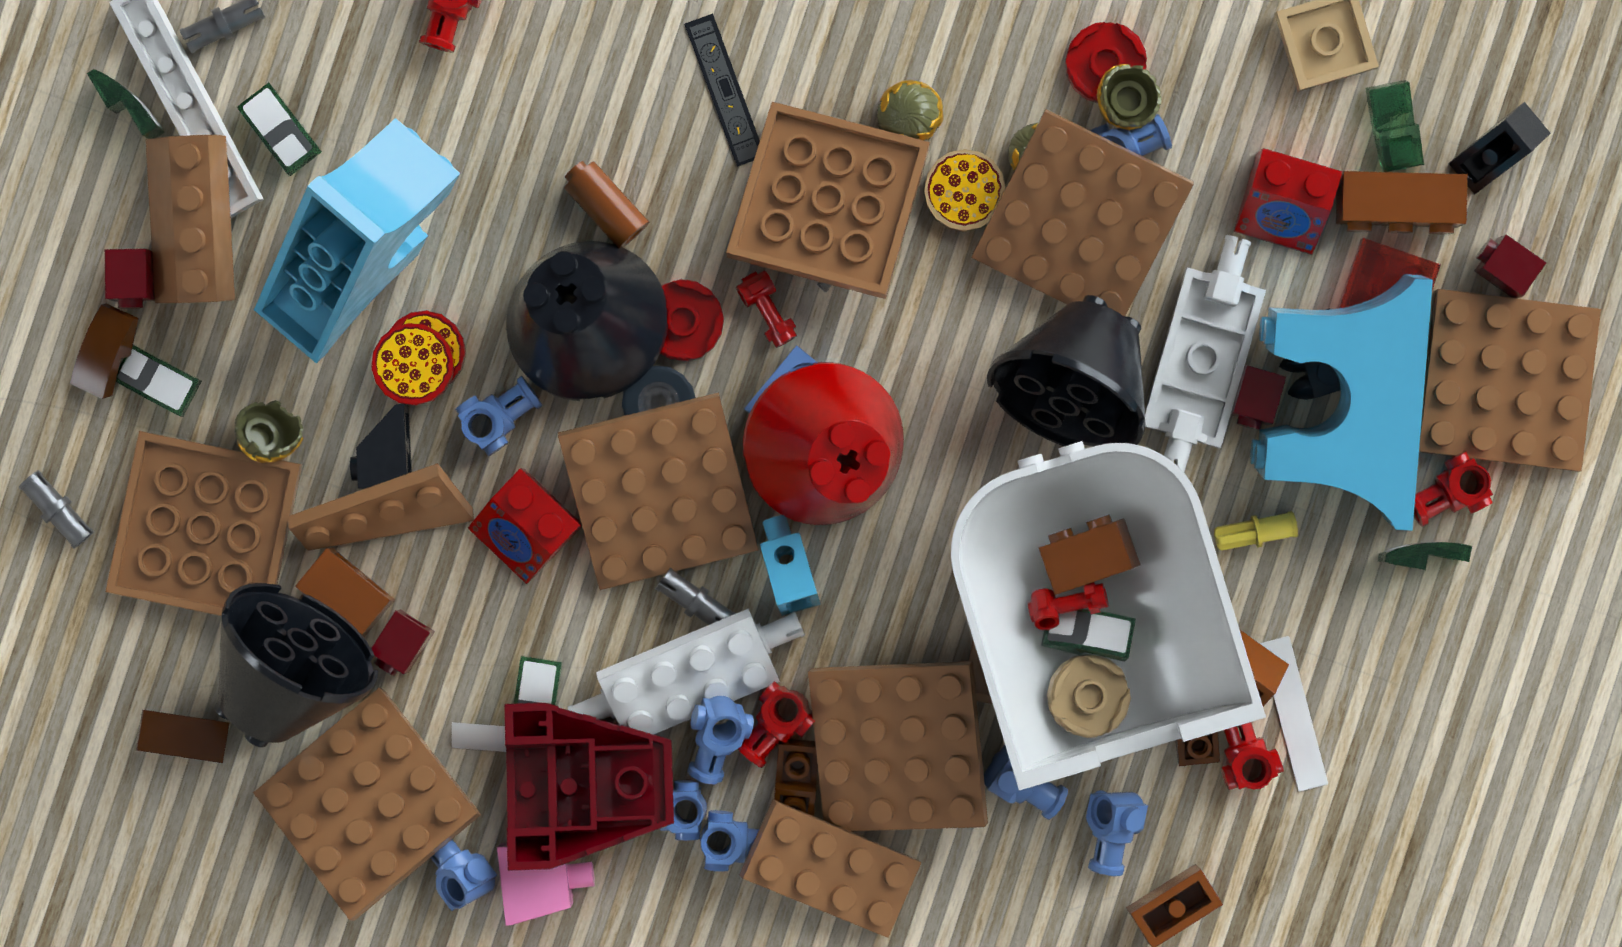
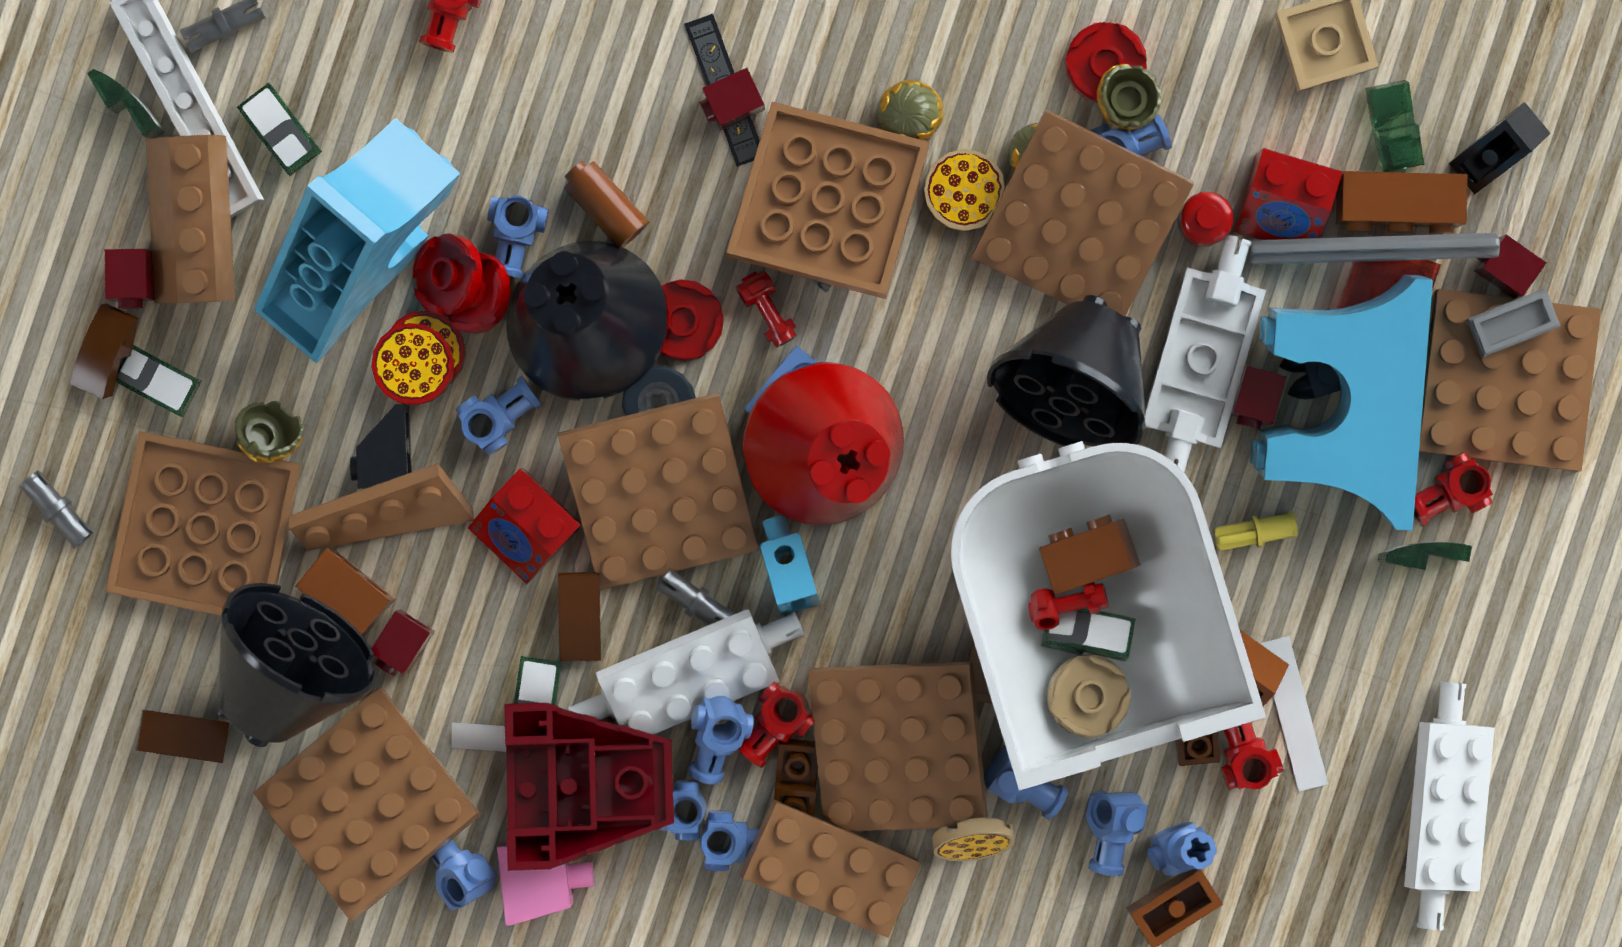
none -> red tile [412,233,483,316]
none -> red tile [448,252,511,334]
none -> medium blue connector [487,196,549,278]
none -> reddish brown slope [558,572,601,661]
none -> dark red brick [699,68,765,130]
none -> tile [932,818,1015,861]
none -> medium blue connector [1147,822,1217,876]
none -> red head [1177,192,1234,247]
none -> light grey axle [1250,233,1500,265]
none -> white plate [1404,681,1495,930]
none -> light grey tile [1466,288,1561,357]

